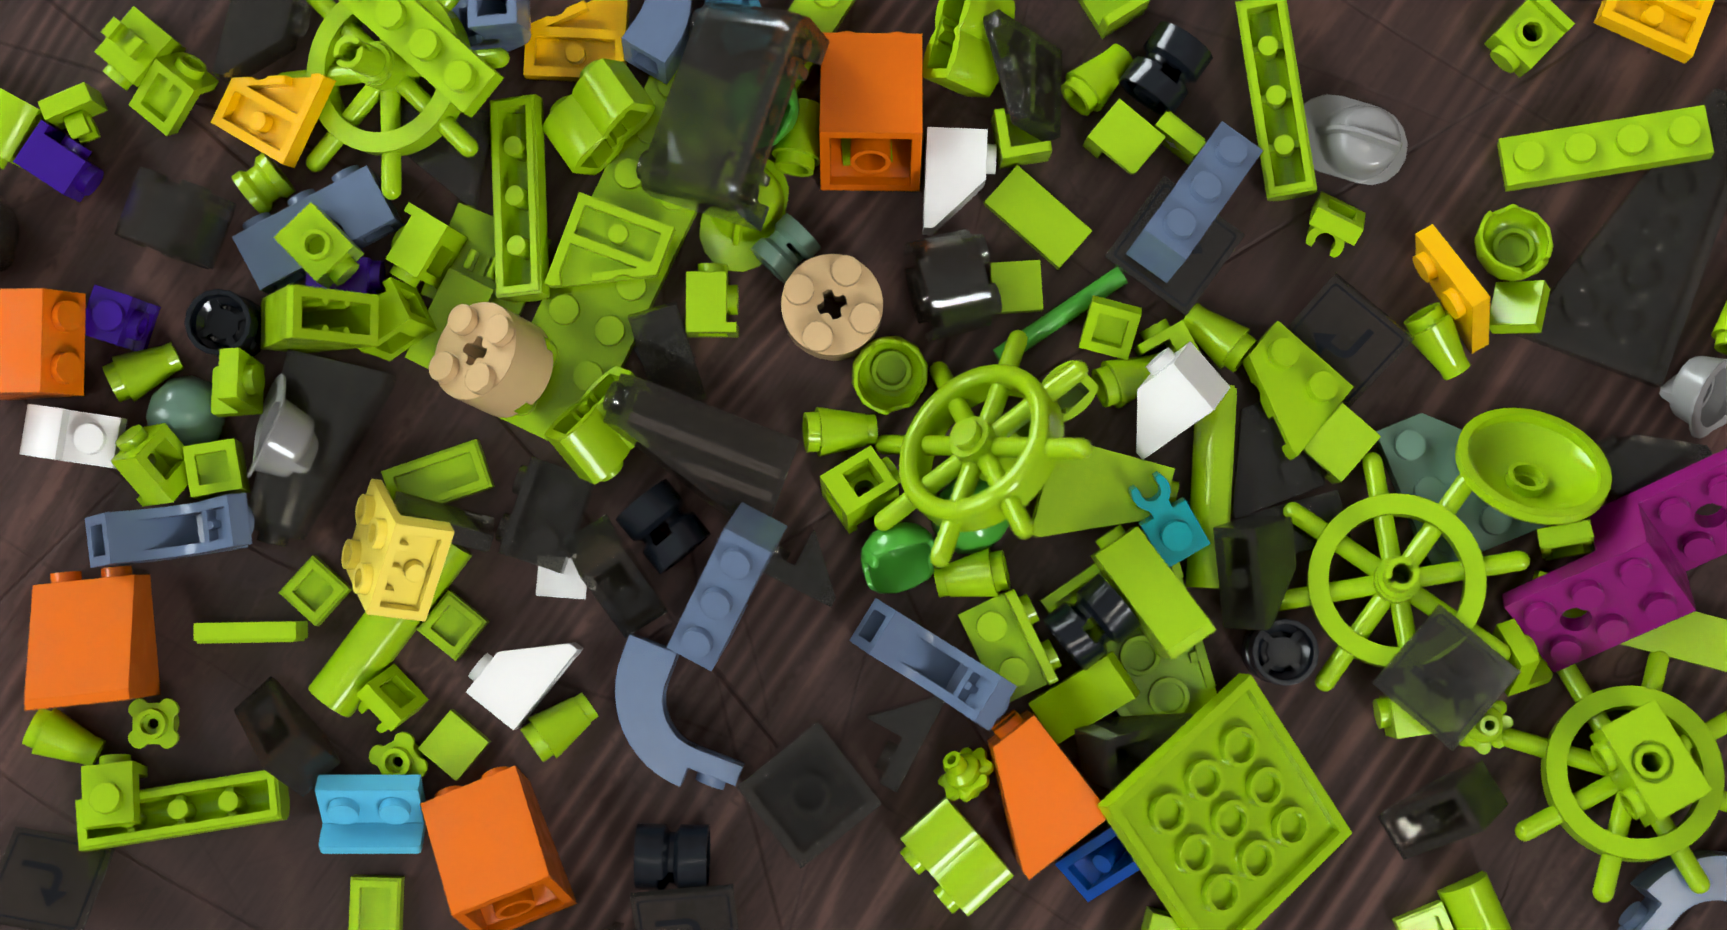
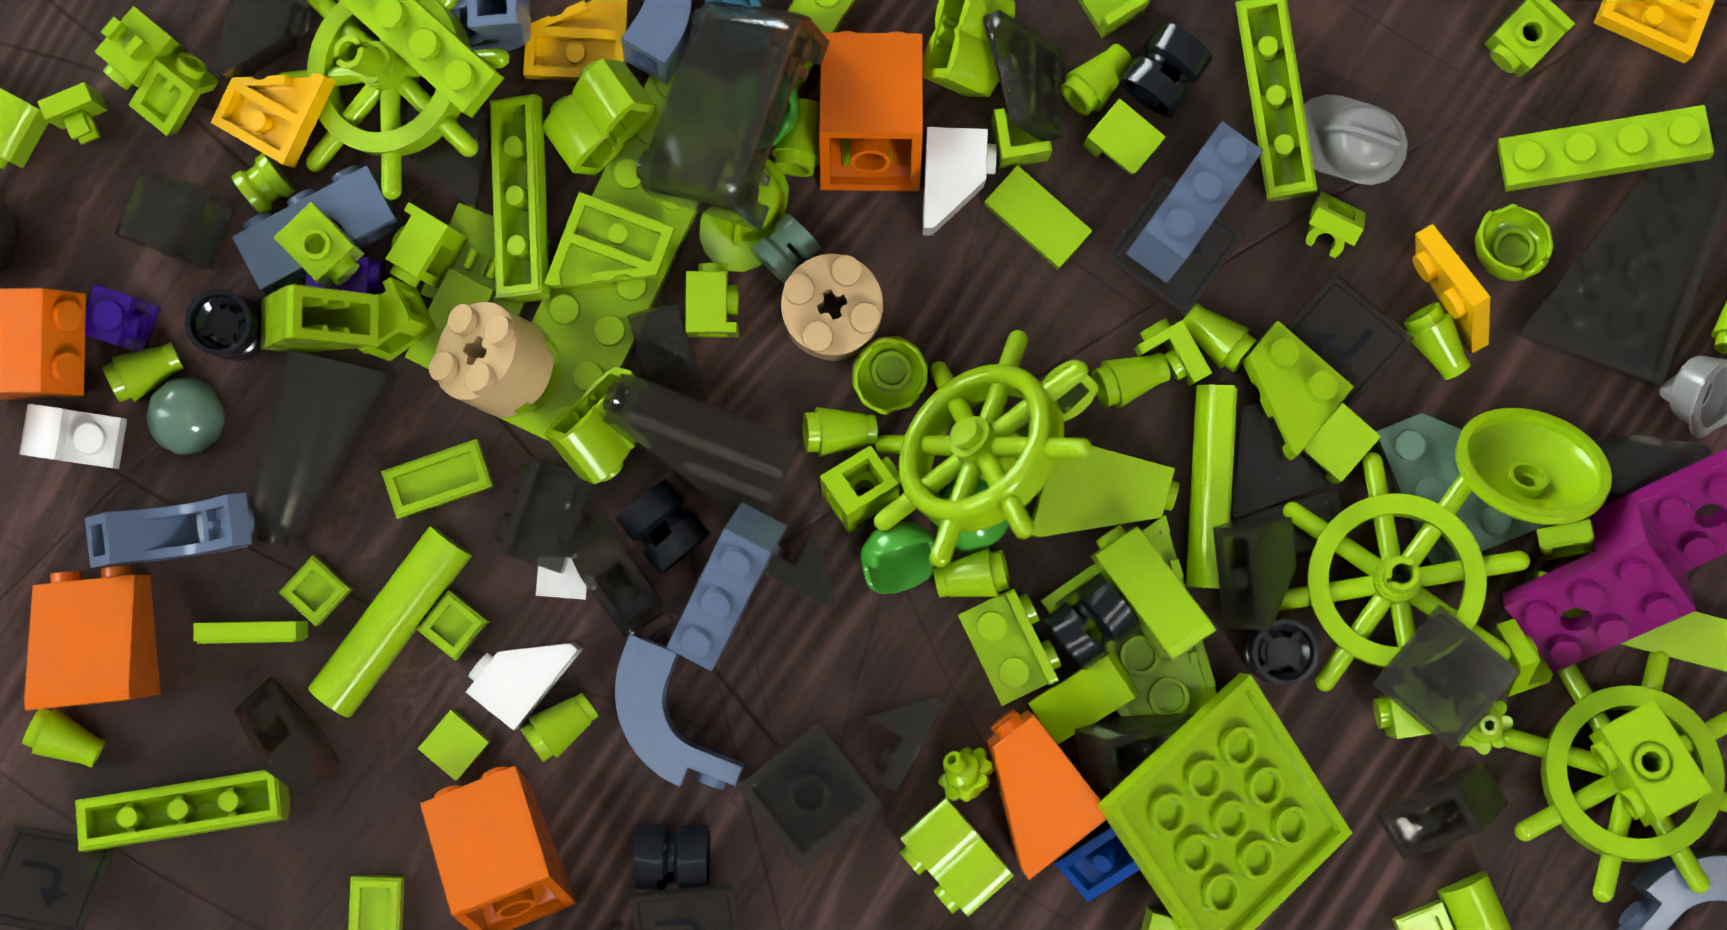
dark purple brick [13,120,104,202] -> none
lime bracket [81,754,148,830] -> none
lime brick [111,423,188,507] -> none
lime plate [128,698,180,749] -> none
lime panel [182,438,250,500] -> none
lime bracket [211,347,265,417] -> none
light grey piece [247,373,319,478] -> none
medium azure bracket [315,775,426,854] -> none
light yellow bracket [341,478,455,622] -> none
lime tile [356,663,429,733] -> none
lime plate [369,732,428,778] -> none
clear smoke tile [393,491,494,552] -> none
sand blue arch [849,598,1017,731] -> none
clear smoke brick [904,229,1002,342] -> none
lime tile [990,260,1044,314] -> none
bright green bar [993,266,1128,361] -> none
lime tile [1079,295,1142,361] -> none
teal plate [1129,471,1211,568] -> none
white slope [1136,341,1230,460] -> none
lime tile [1154,111,1206,165] -> none
lime tile [1489,280,1550,334] -> none

